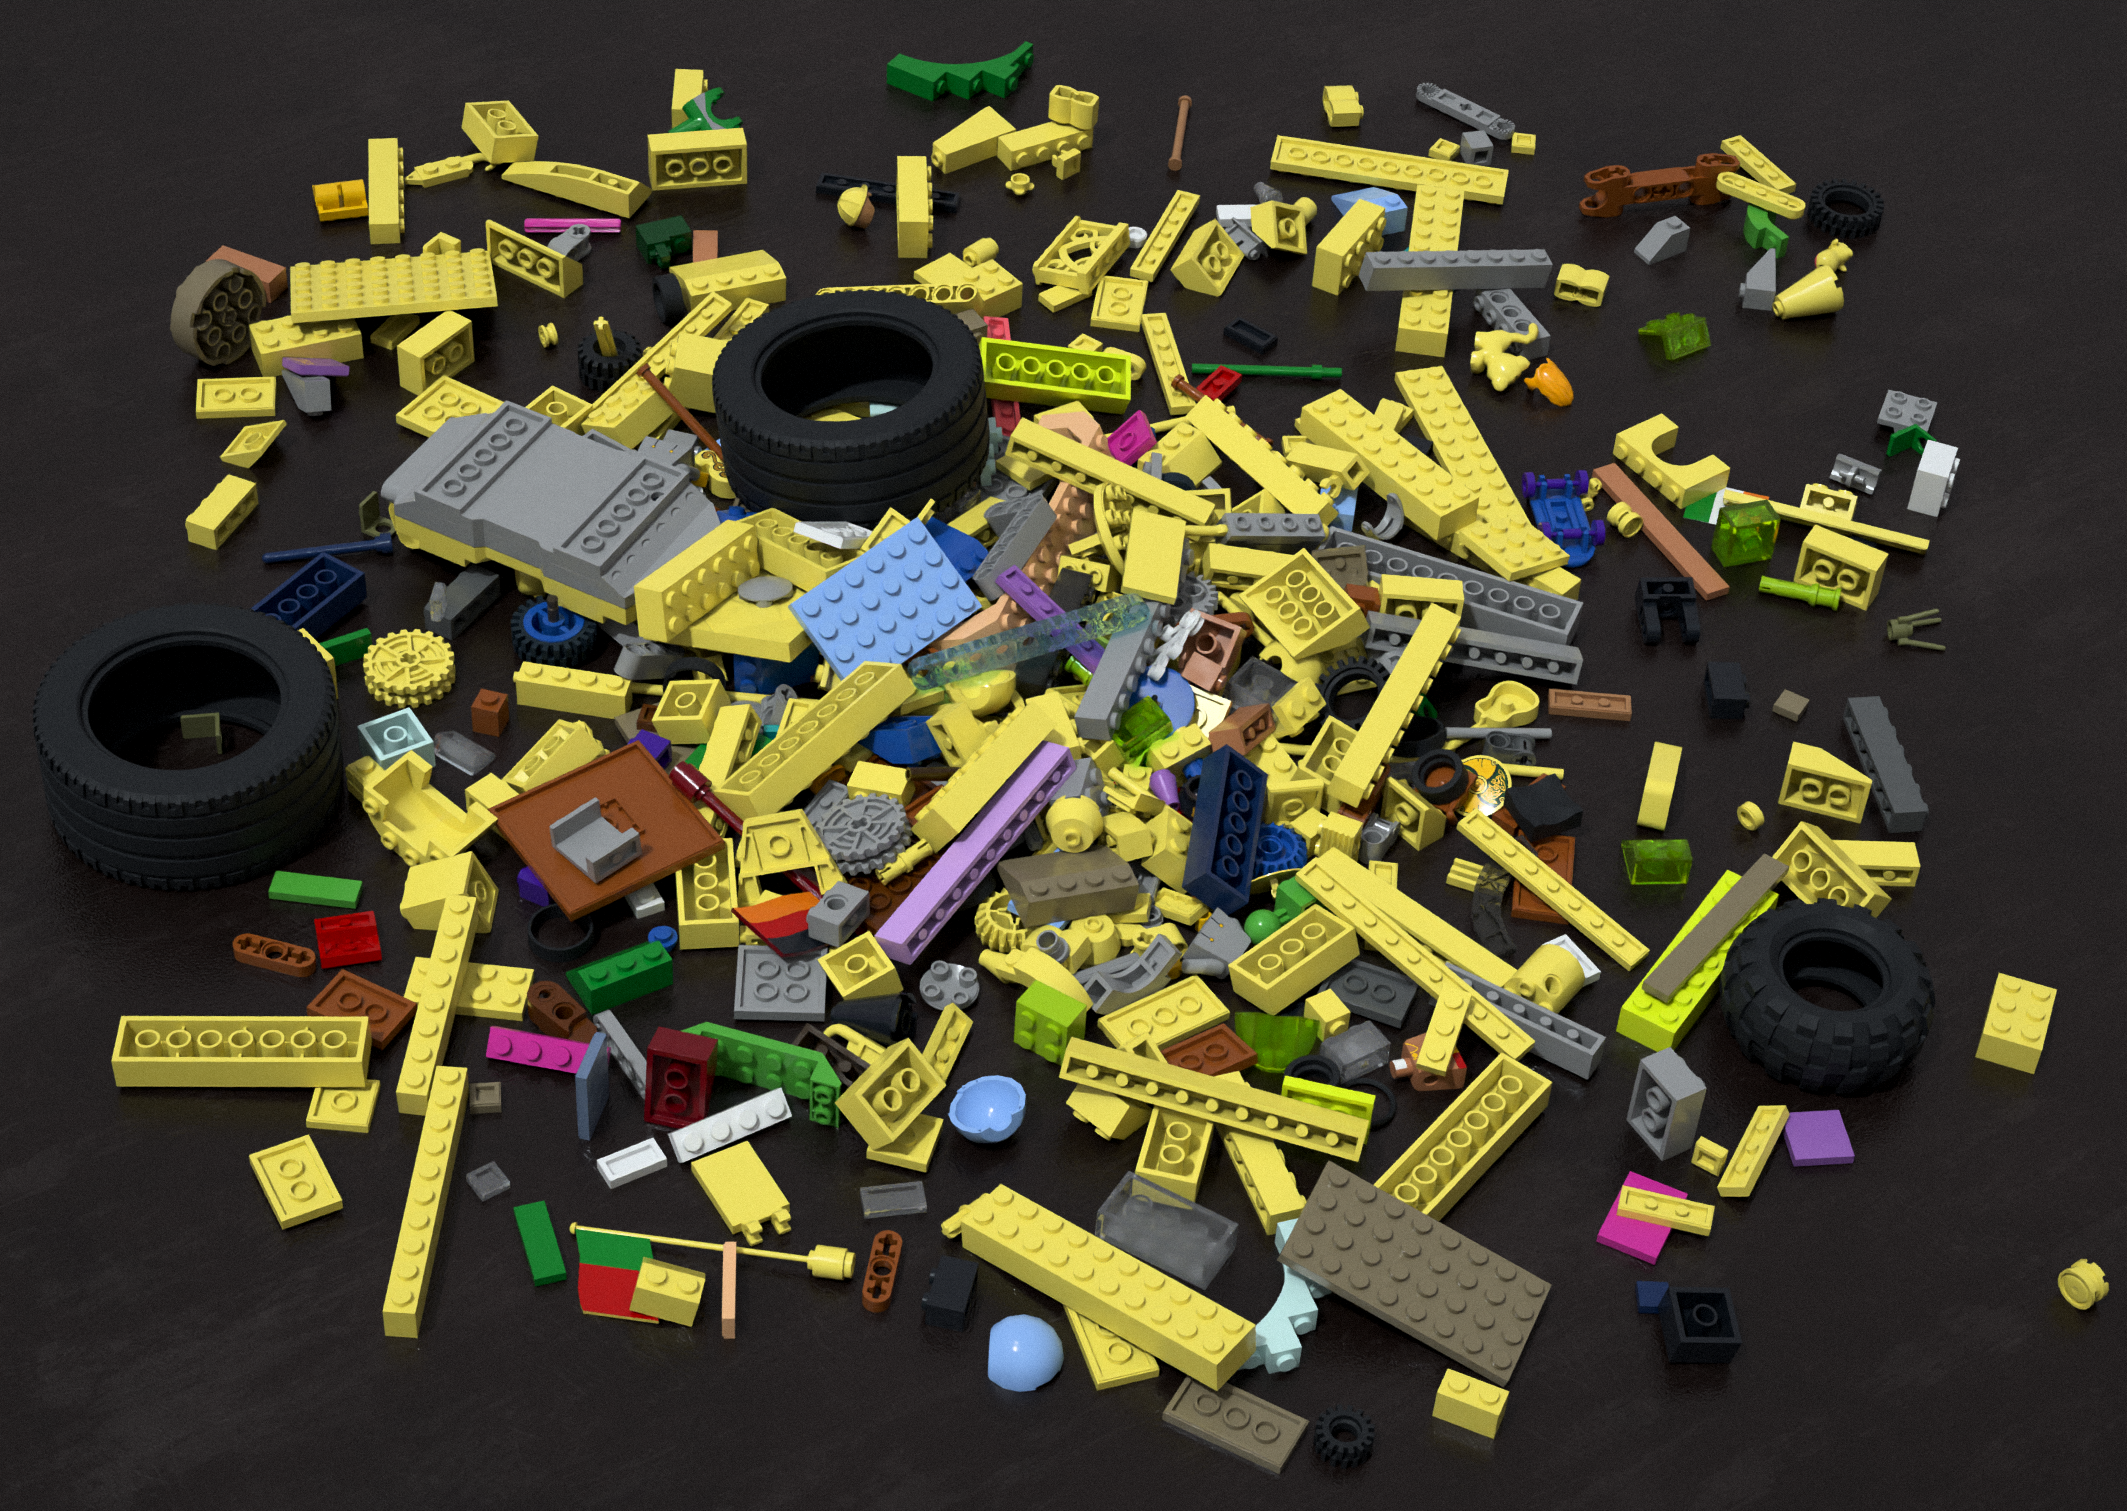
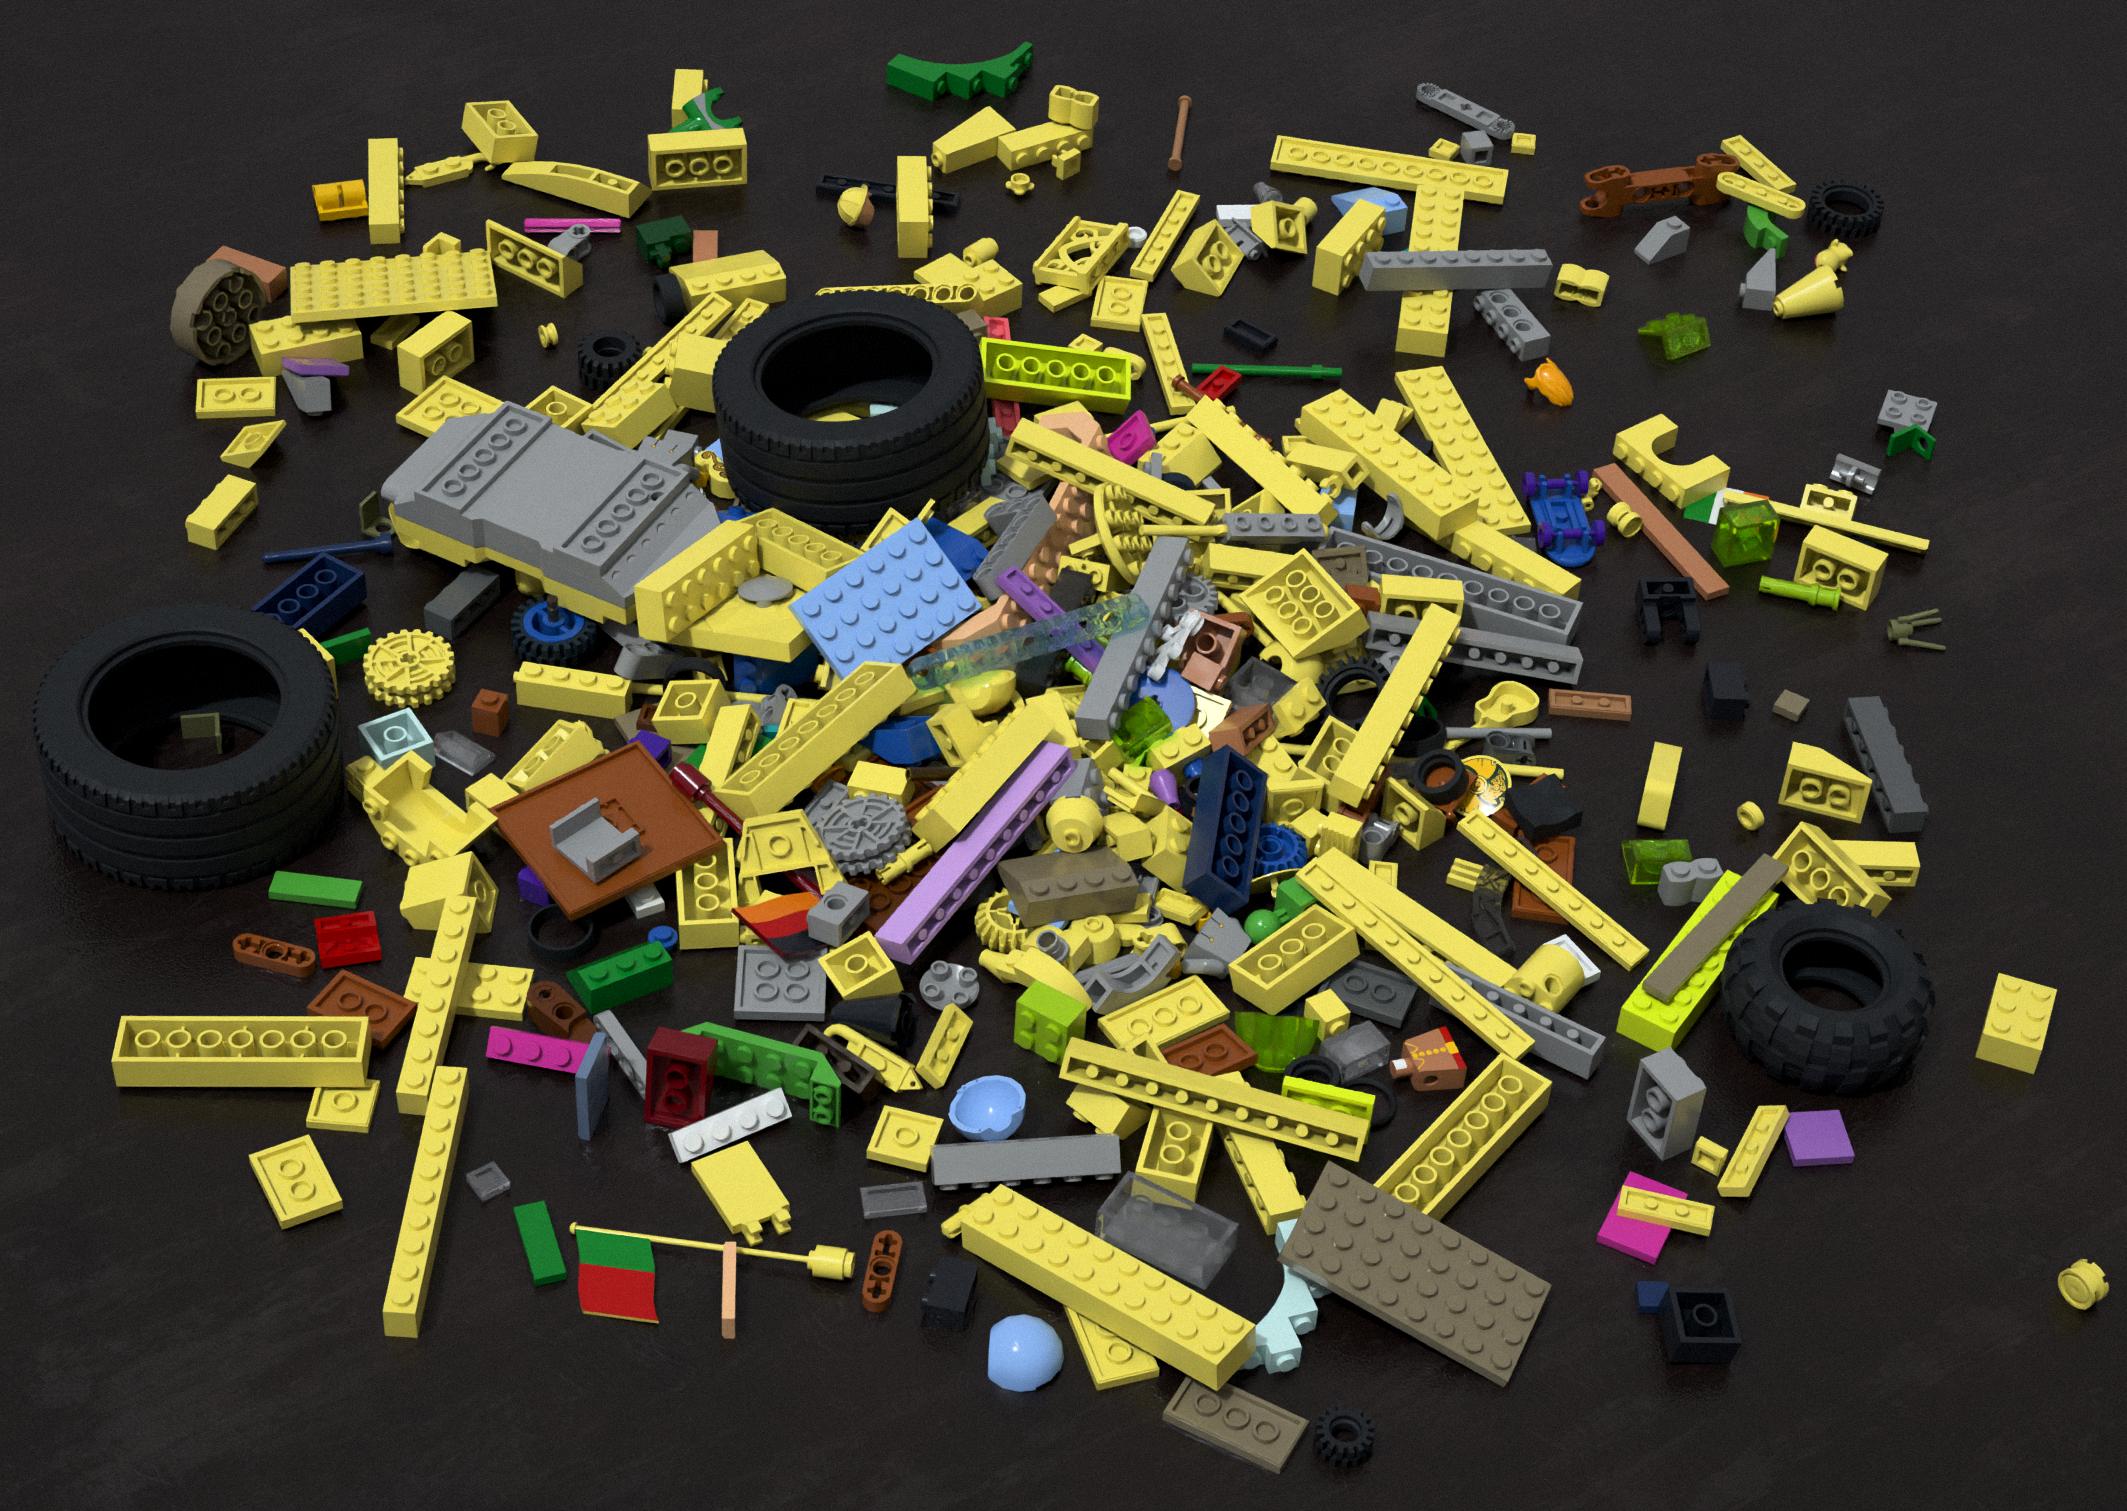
clear tile [429,582,447,622] -> none
dark tan tile [470,1082,502,1114] -> none
light yellow axle [593,317,618,357] -> none
white tile [597,1138,667,1189] -> none
light yellow slope [629,1257,705,1327] -> none
dark orange bar [636,363,723,461] -> none
white tile [793,521,873,549] -> none
light yellow brick [835,1038,946,1150] -> none
light yellow tile [1121,509,1186,605] -> none
light yellow brick [1322,85,1364,127] -> none
light yellow plate [1416,985,1472,1077] -> none
light yellow brick [1432,1369,1510,1439] -> none
light yellow plate [1458,514,1570,582] -> none
light yellow animal [1470,323,1539,392] -> none
white brick [1907,440,1960,517] -> none
none -> light grey brick [930,1133,1121,1190]
none -> light grey brick [1657,858,1724,906]

